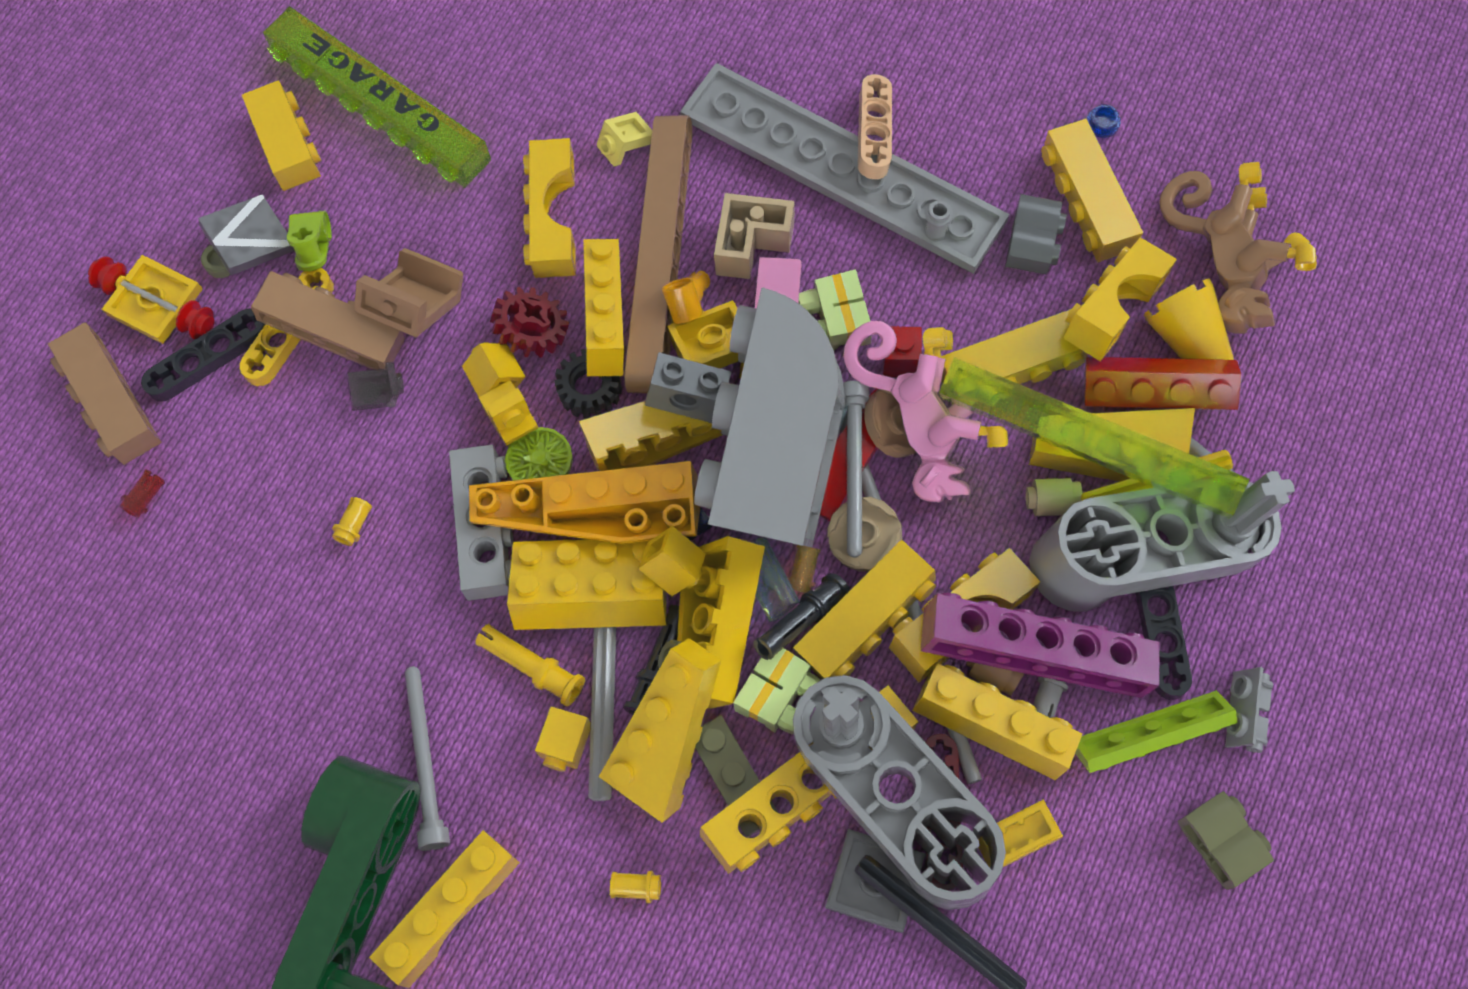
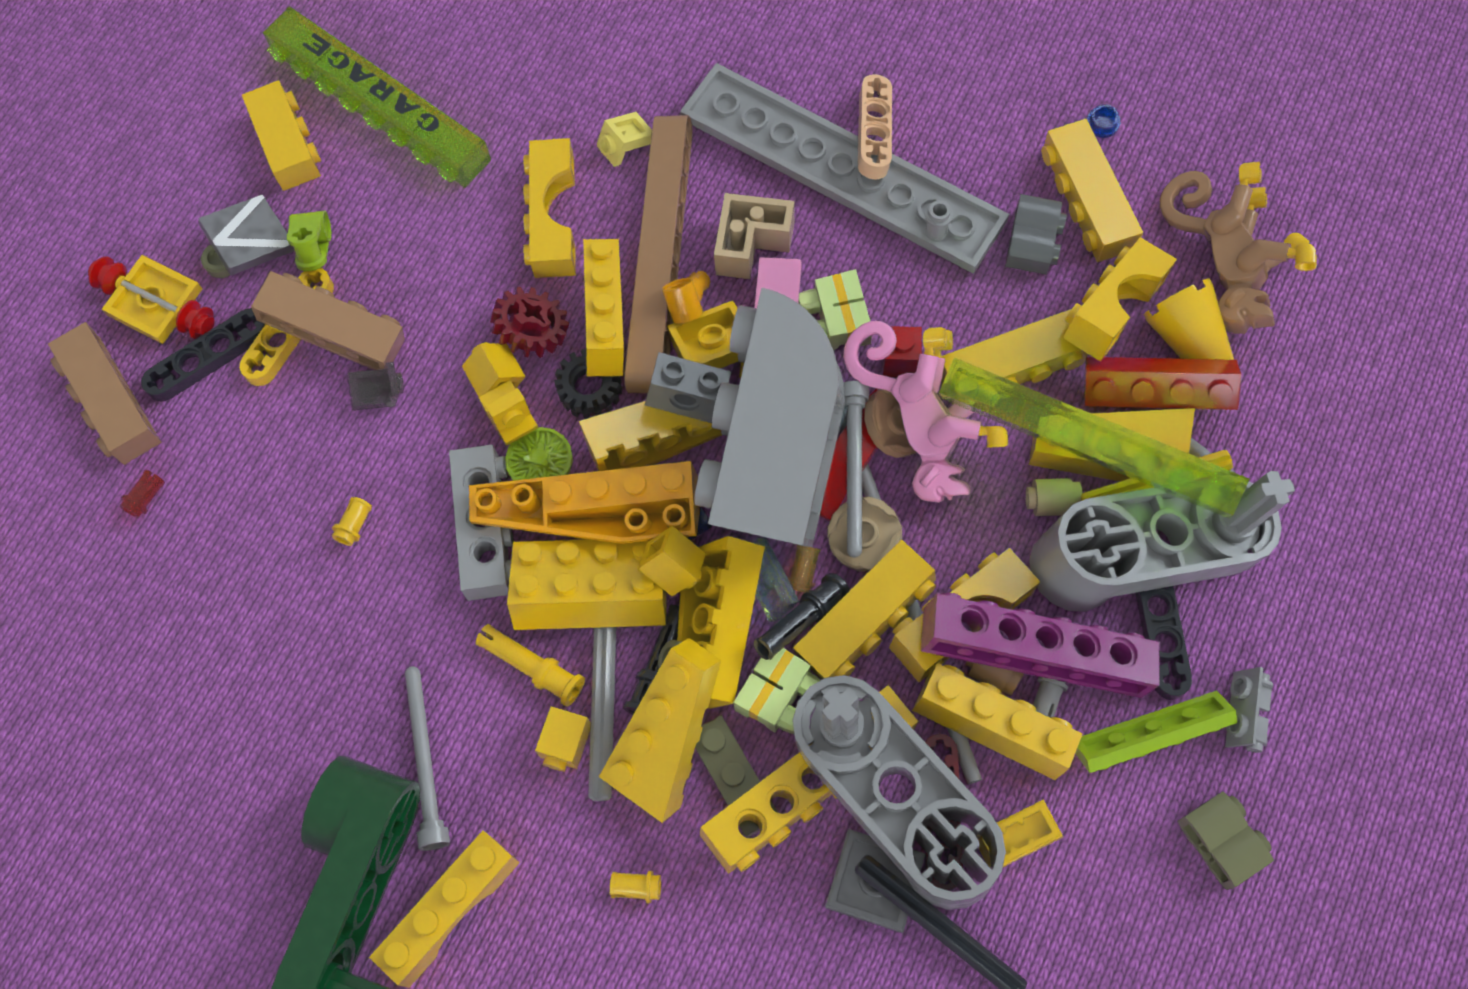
medium nougat panel [354,248,463,337] -> none

